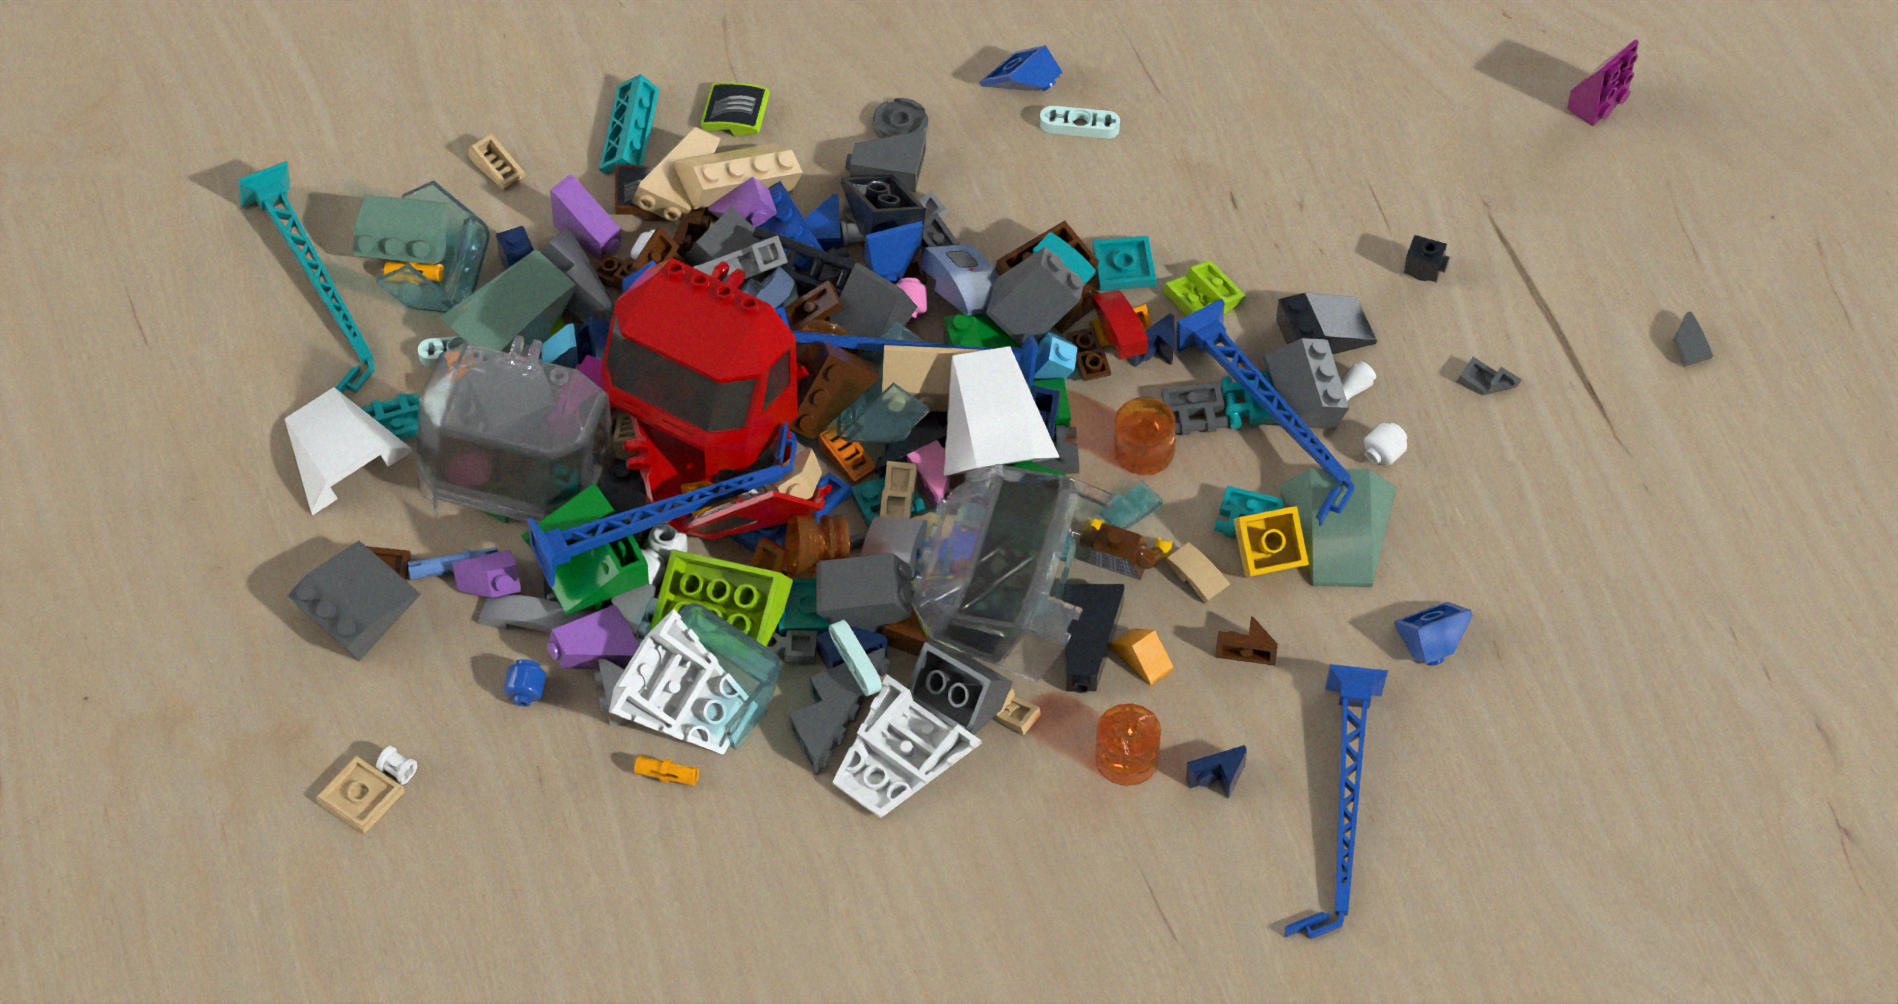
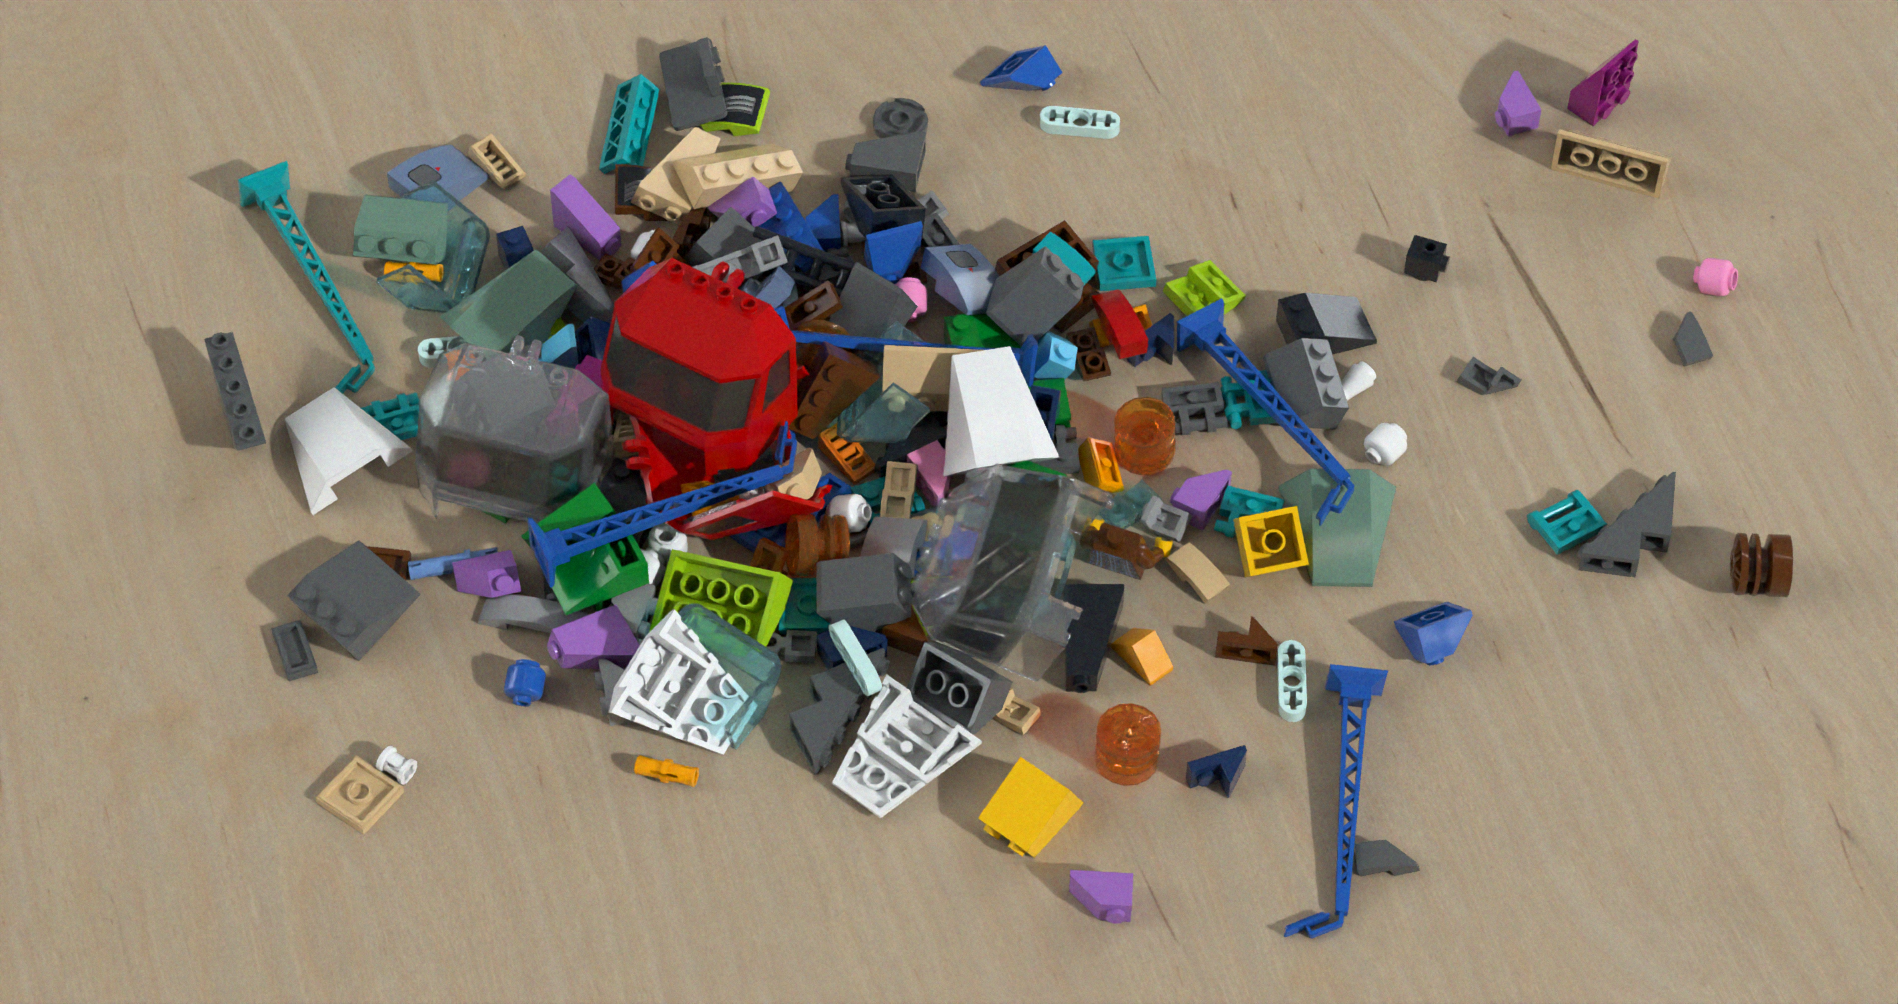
none -> dark grey slope [204,332,266,451]
none -> dark grey tile [271,620,318,681]
none -> sand blue slope [387,145,489,209]
none -> dark grey bracket [659,37,728,131]
none -> white head [826,494,872,533]
none -> yellow slope [978,757,1084,858]
none -> medium lavender slope [1069,870,1133,923]
none -> light orange slope [1078,437,1124,496]
none -> light grey bracket [1141,495,1192,543]
none -> medium lavender slope [1170,470,1232,531]
none -> light aqua beam [1277,640,1307,722]
none -> dark grey slope [1355,840,1420,877]
none -> medium lavender slope [1495,70,1541,136]
none -> teal plate [1527,490,1607,555]
none -> tan slope [1551,127,1671,198]
none -> dark grey slope [1577,472,1676,578]
none -> bright pink head [1693,258,1738,297]
none -> reddish brown wheel [1730,533,1793,597]

